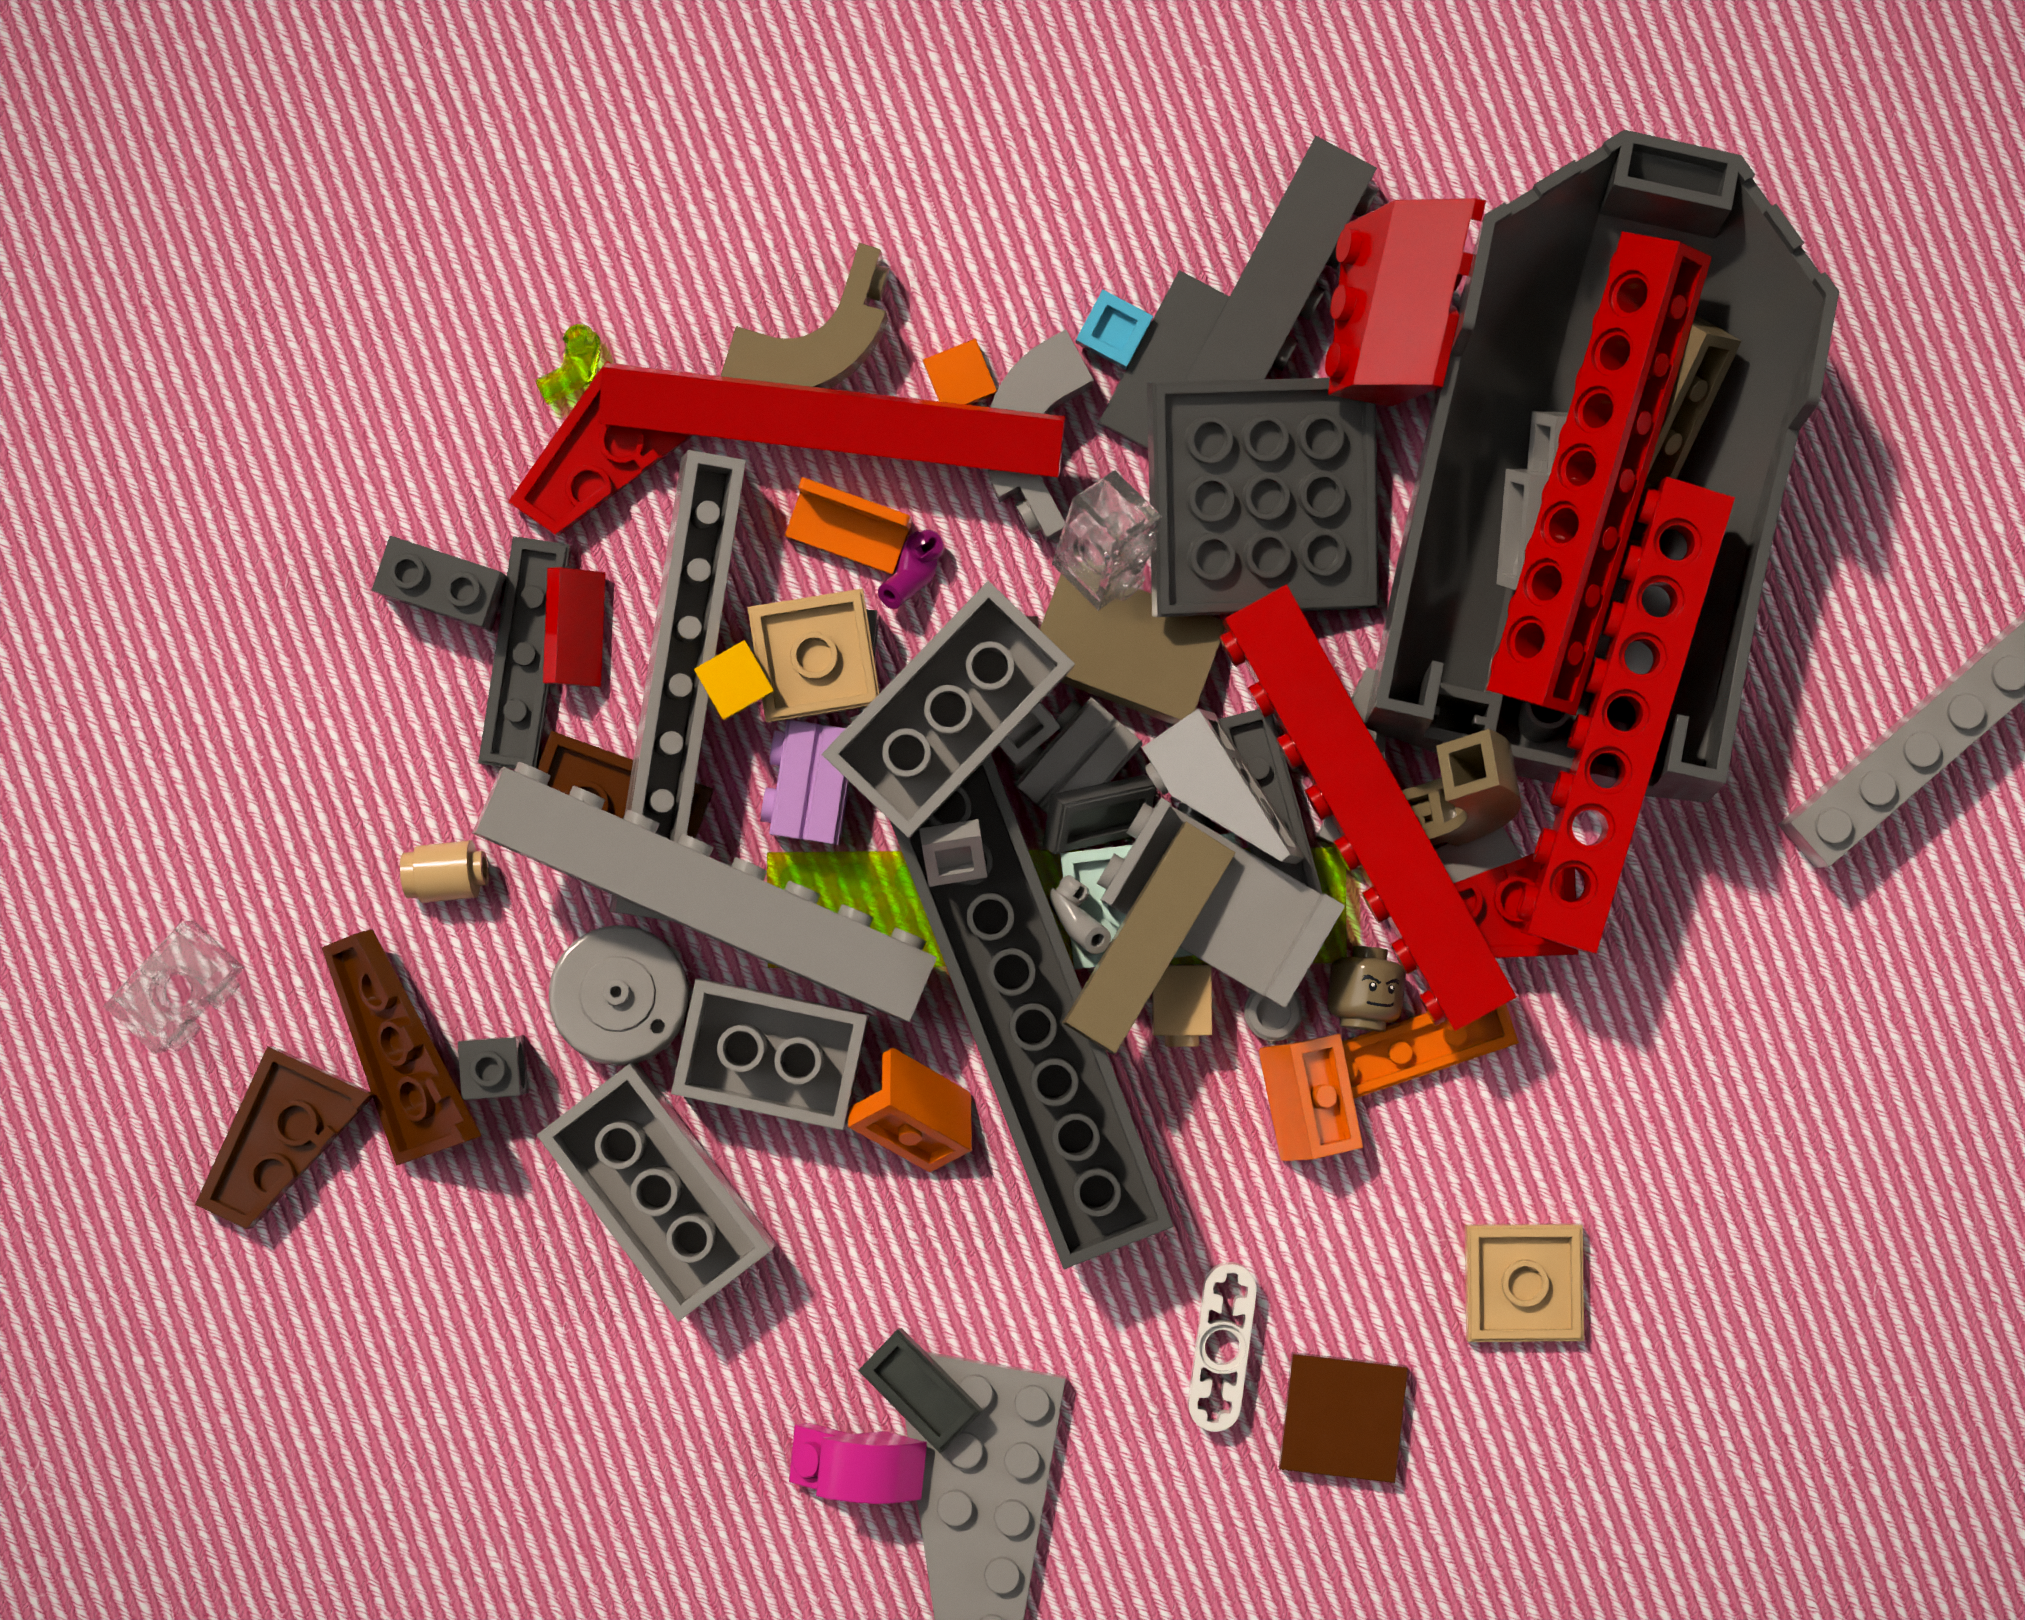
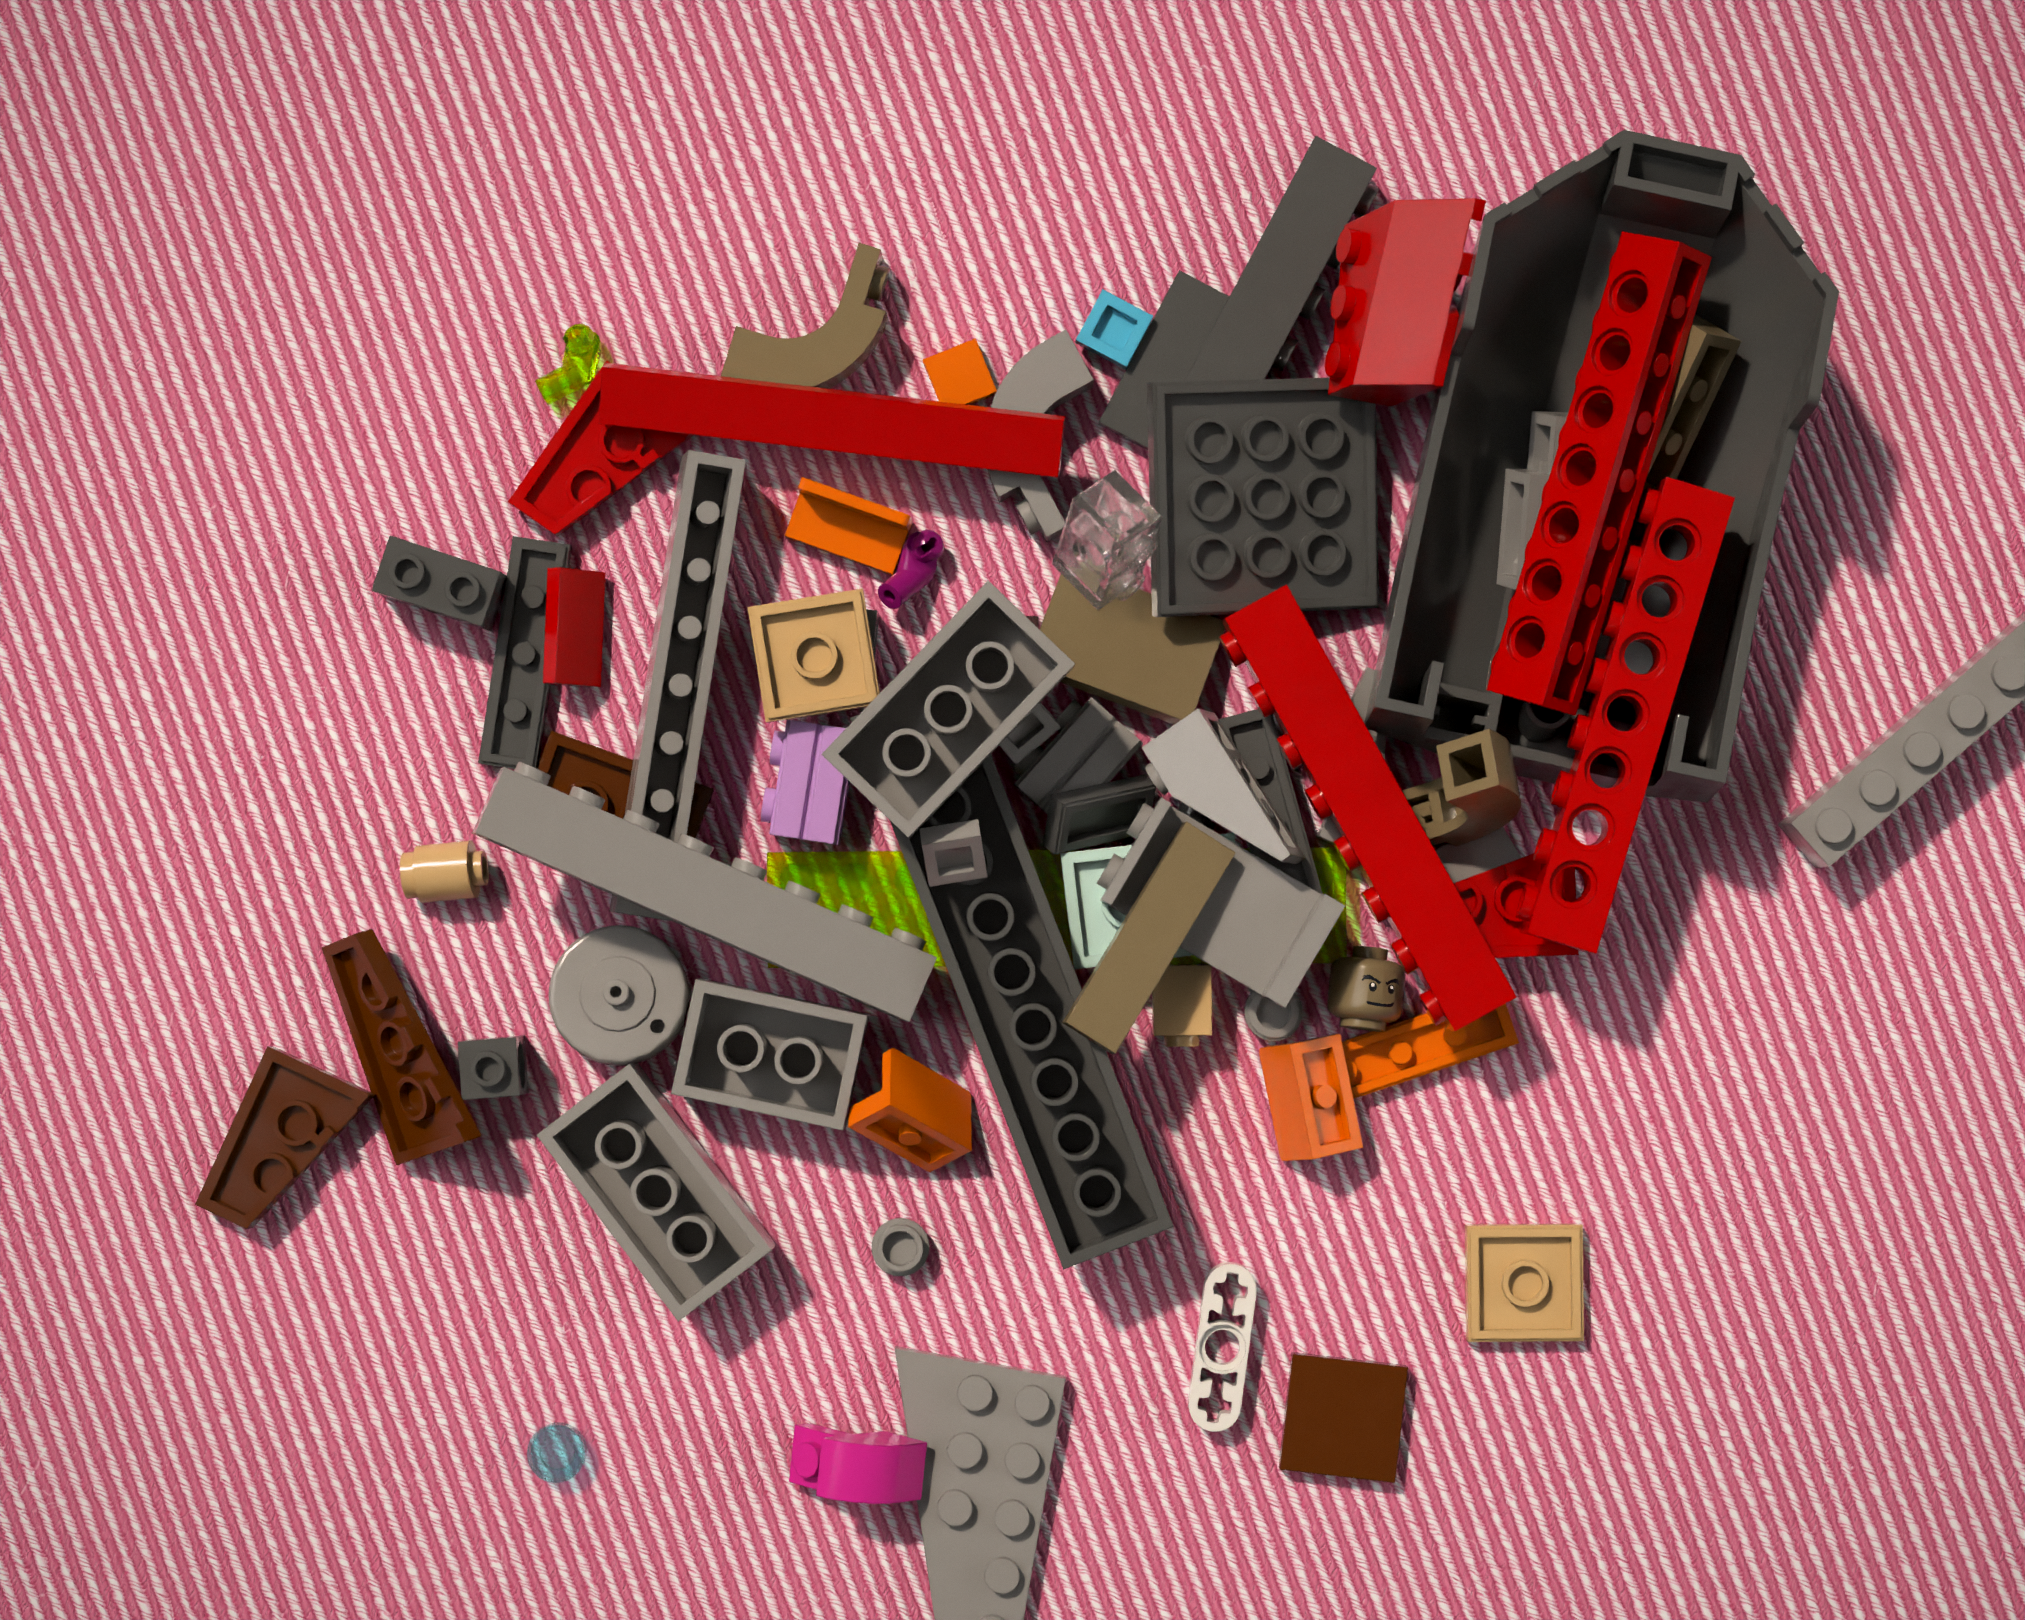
clear brick [103,921,245,1054] -> none
yellow tile [694,640,774,721] -> none
pearl dark grey tile [858,1328,983,1453] -> none
light grey arm [1049,875,1111,954] -> none
none -> clear light blue tile [527,1422,587,1483]
none -> light grey plate [872,1218,929,1276]

